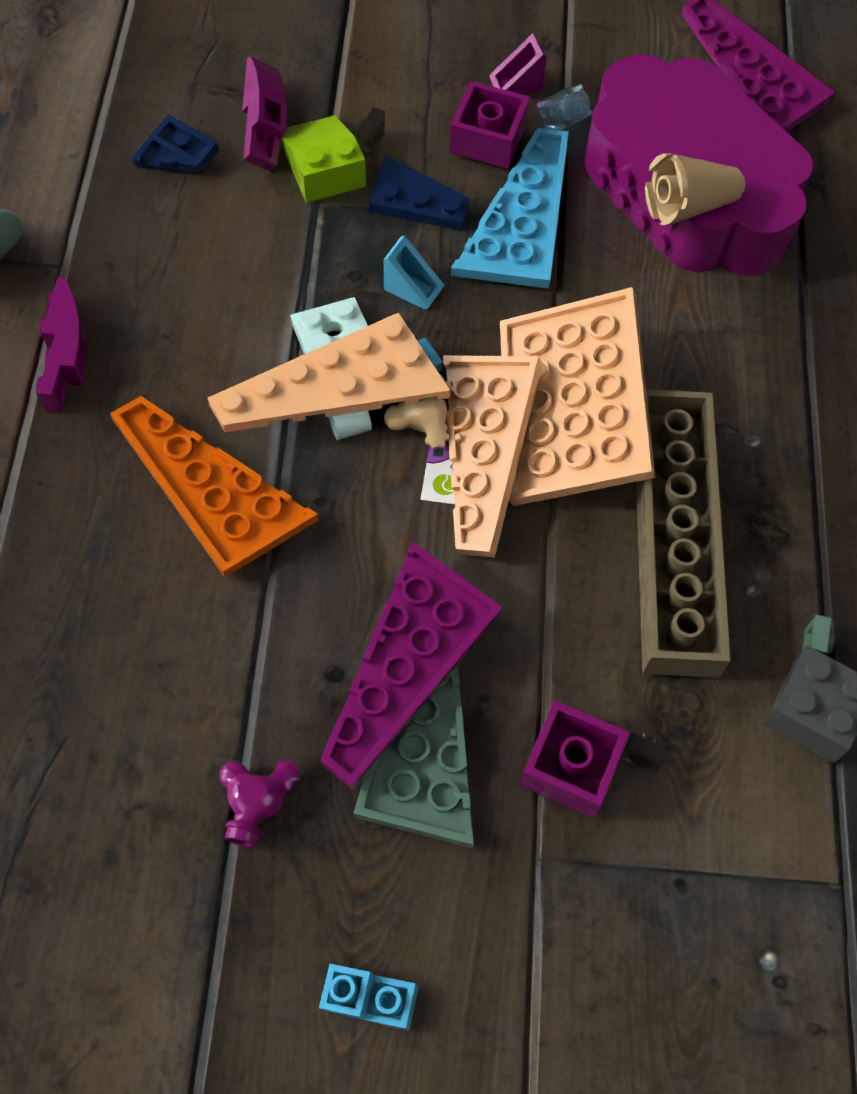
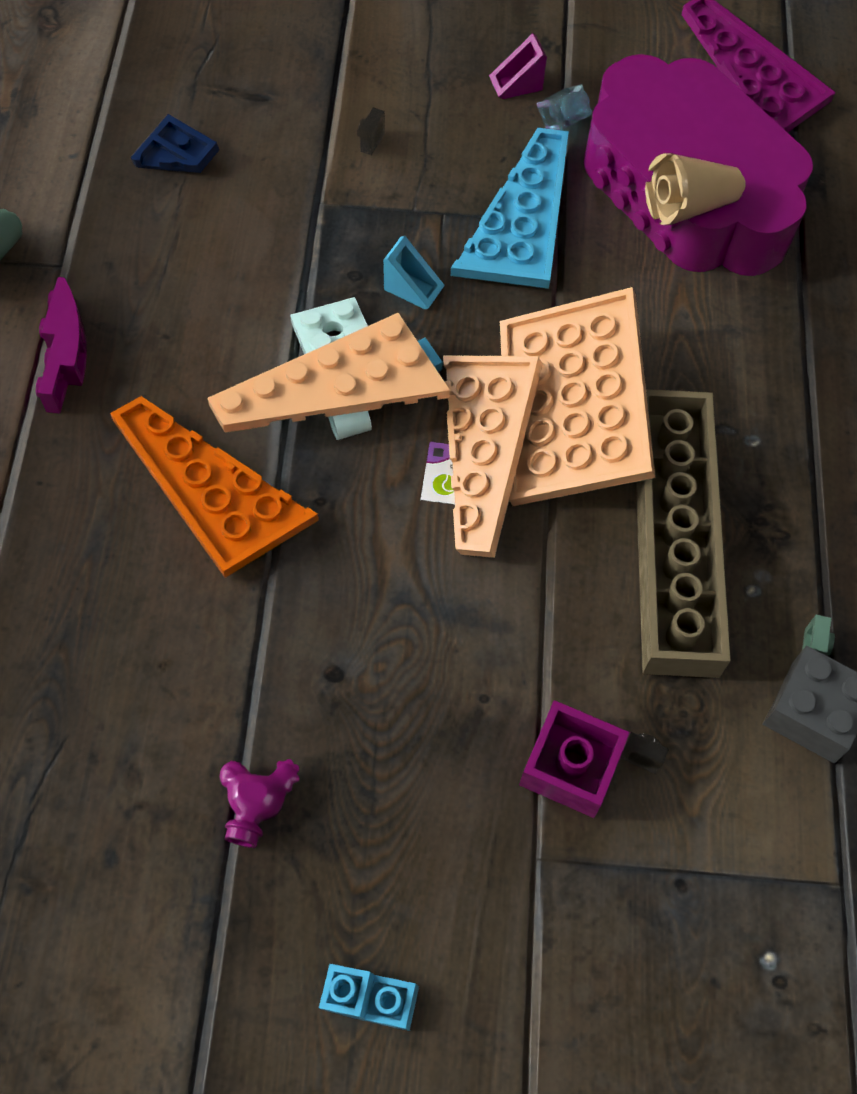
magenta slope [242,56,287,172] -> none
lime slope [279,115,366,203] -> none
magenta wing [321,541,503,790] -> none
sand green wing [354,665,474,849] -> none
dark blue wing [369,156,470,231] -> none
tan animal [384,375,450,449] -> none
magenta brick [449,81,530,169] -> none

